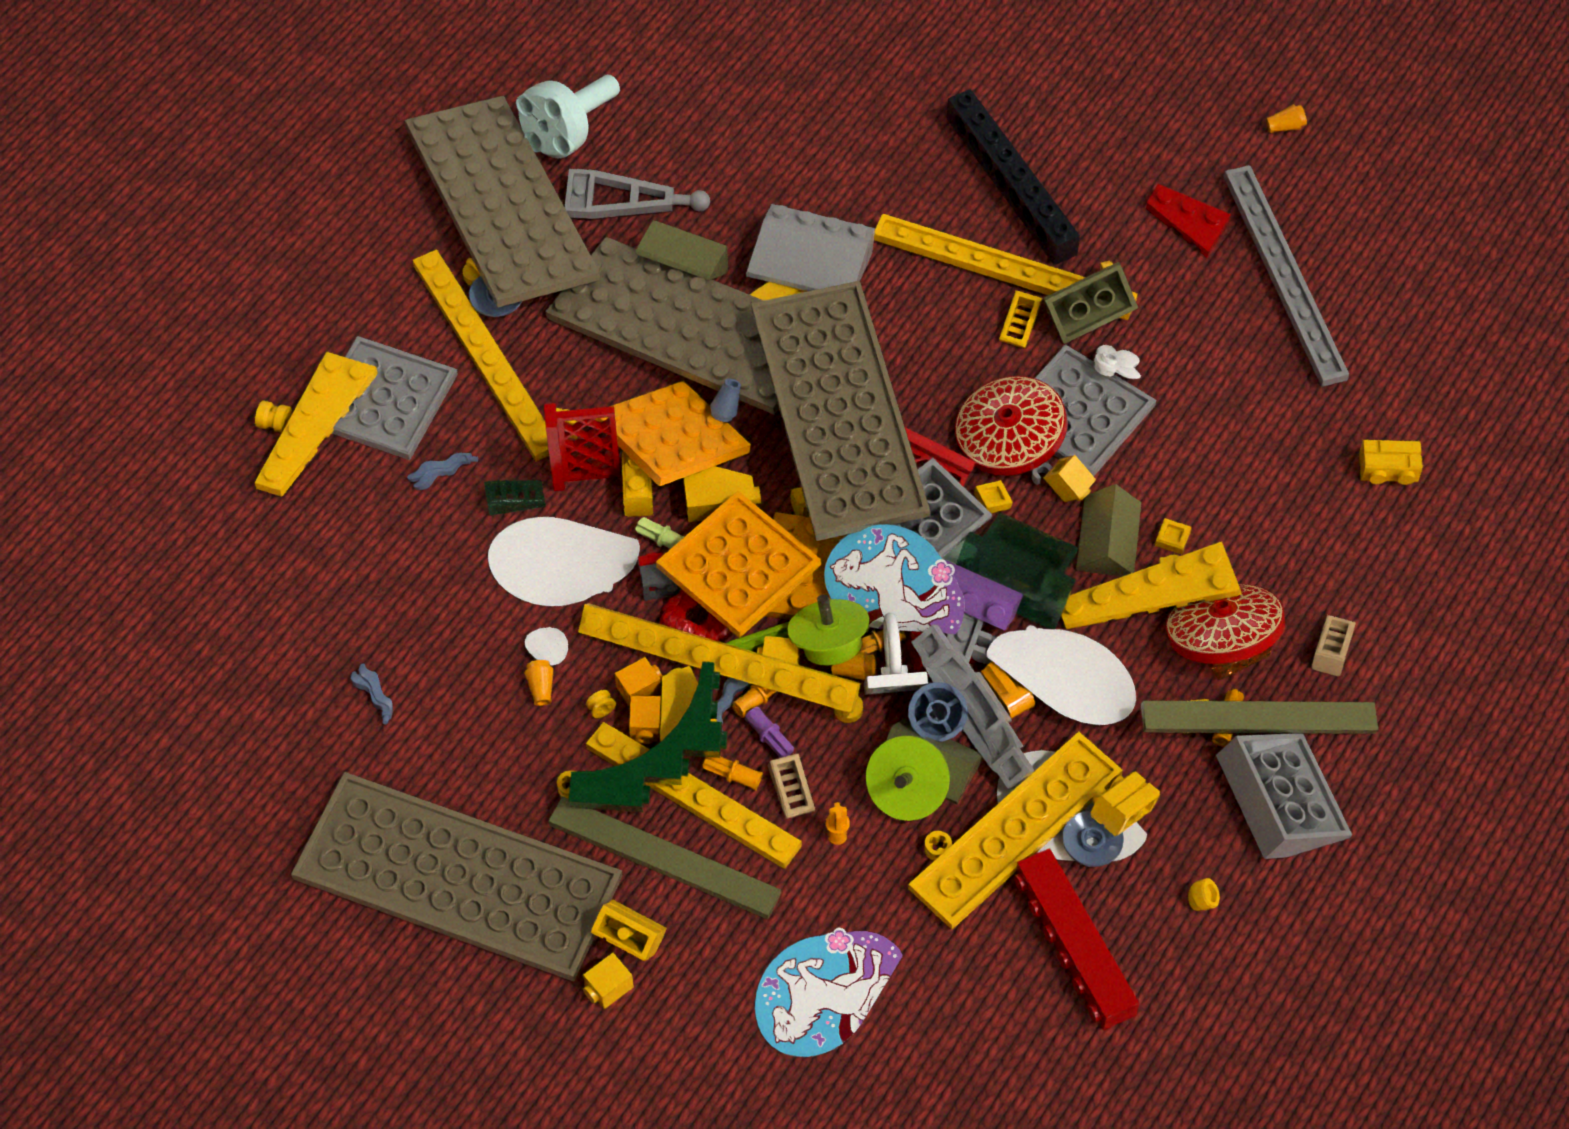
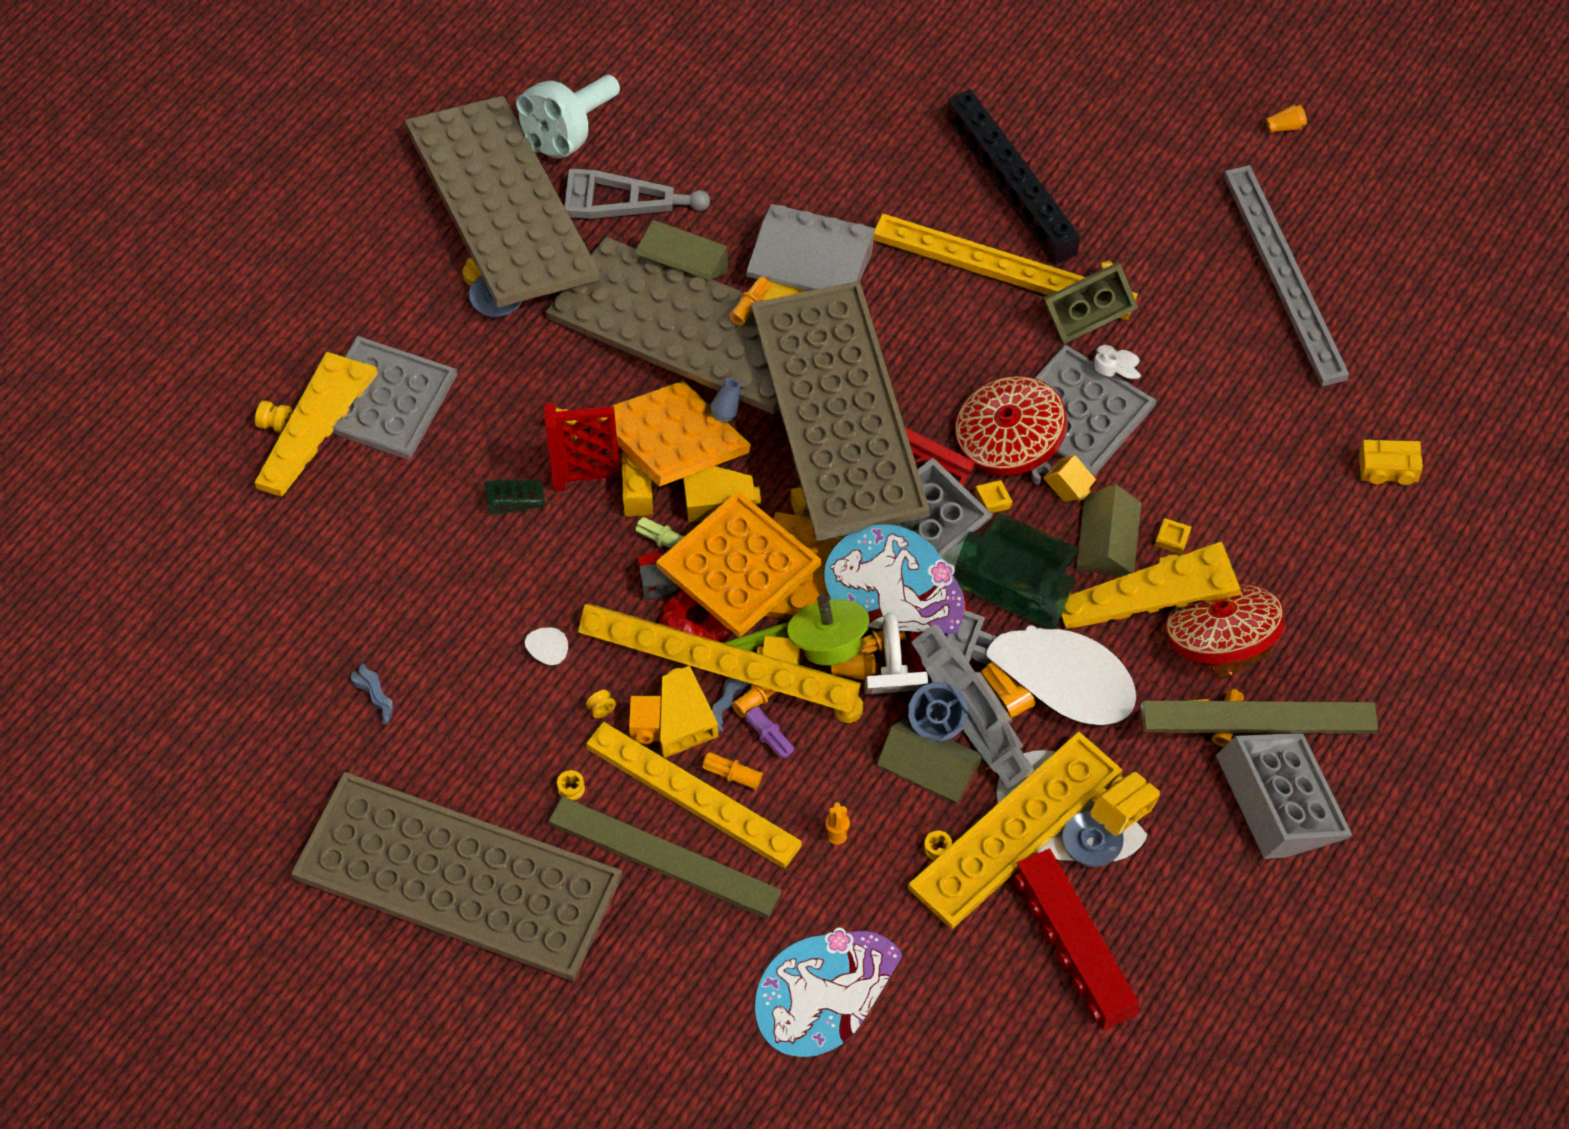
sand blue hair [407,453,478,490] -> none
yellow plate [413,249,549,462] -> none
white sticker [488,517,640,606] -> none
light orange cone [524,660,553,706] -> none
dark green arch [569,661,728,812] -> none
yellow brick [583,953,634,1009] -> none
yellow brick [591,900,667,961] -> none
light orange brick [615,657,662,707] -> none
tan slope [768,754,815,819] -> none
lime piece [866,735,950,821] -> none
medium lavender brick [943,559,1023,630] -> none
yellow slope [999,290,1042,349] -> none
red wing [1146,184,1231,258] -> none
yellow tile [1188,878,1220,911] -> none
tan slope [1312,615,1356,676] -> none
none -> light orange axle [729,276,771,326]

